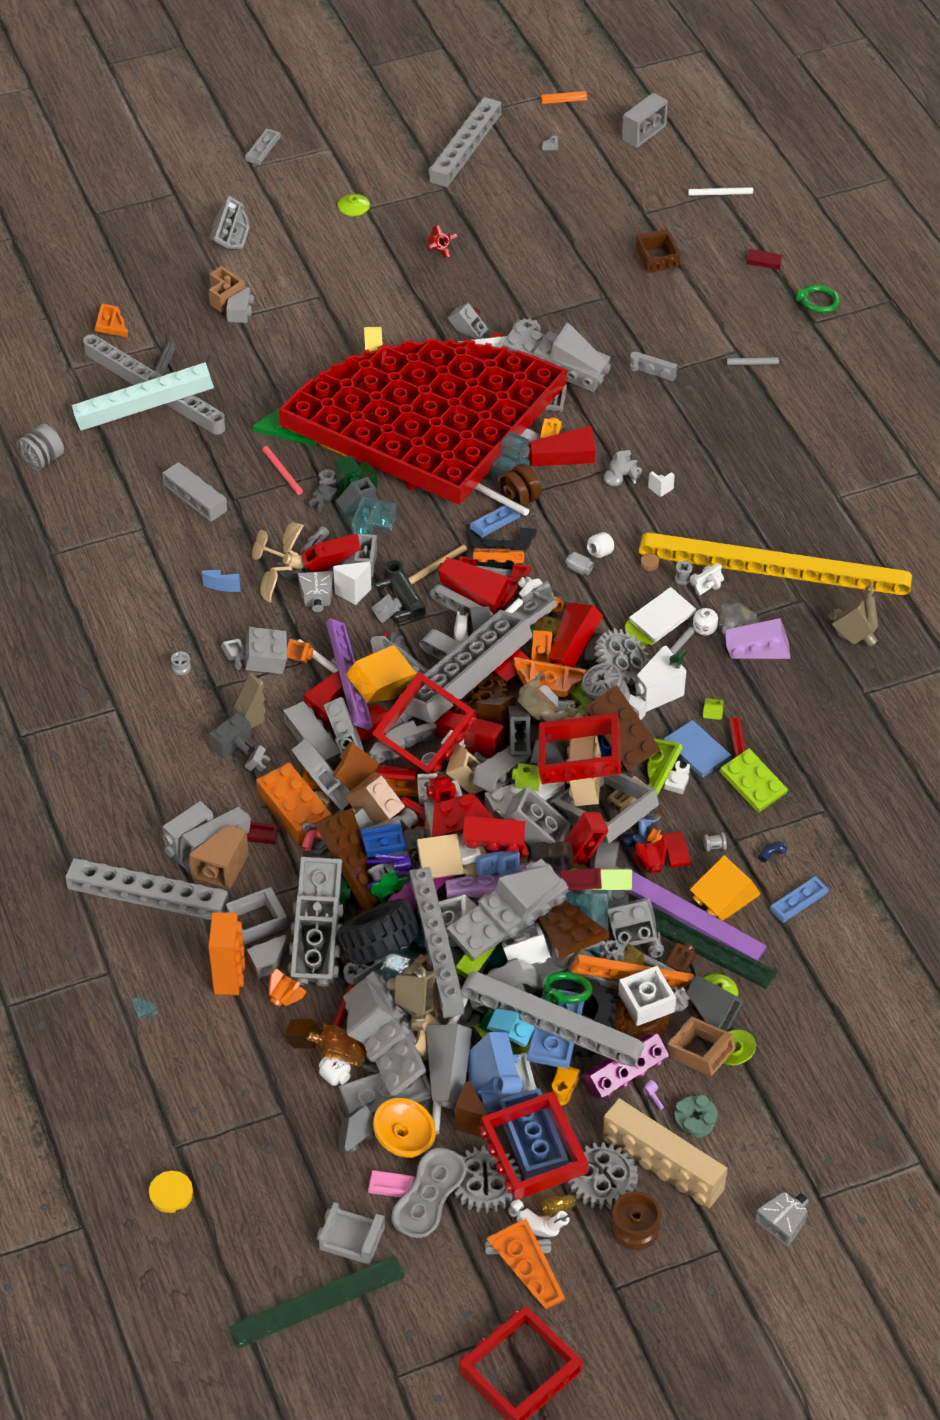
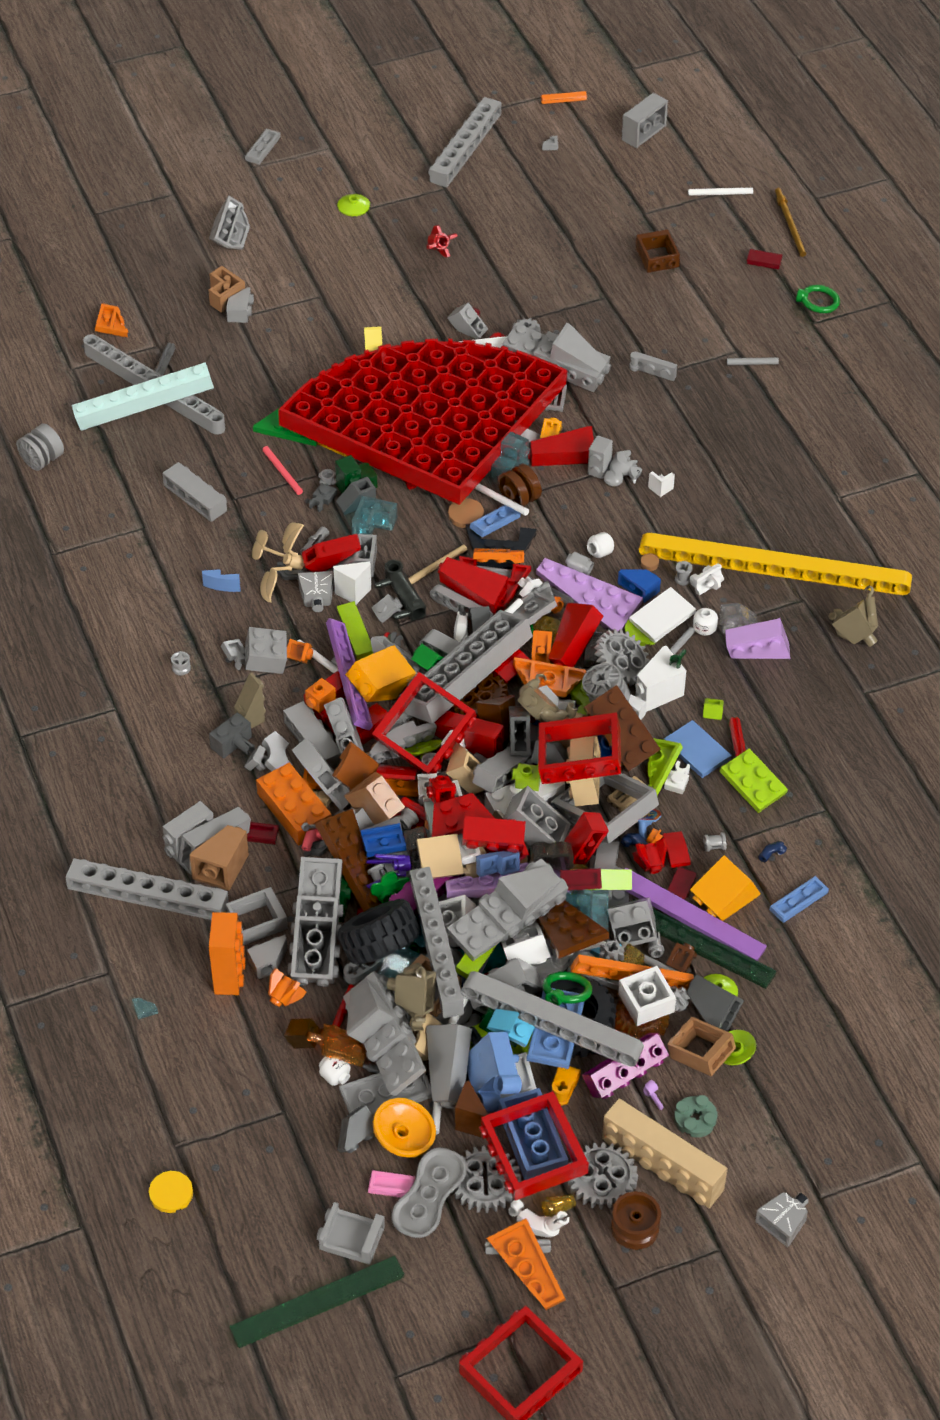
none -> light grey tile [262,731,292,771]
none -> orange brick [305,678,336,713]
none -> lime tile [337,601,373,660]
none -> lime dish [405,740,442,759]
none -> green brick [411,643,444,671]
none -> medium nougat tile [448,498,484,528]
none -> lavender wing [536,558,643,632]
none -> light grey brick [588,436,613,479]
none -> blue slope [618,569,661,603]
none -> dark red tile [668,867,697,901]
none -> pearl gold bar [775,188,806,257]

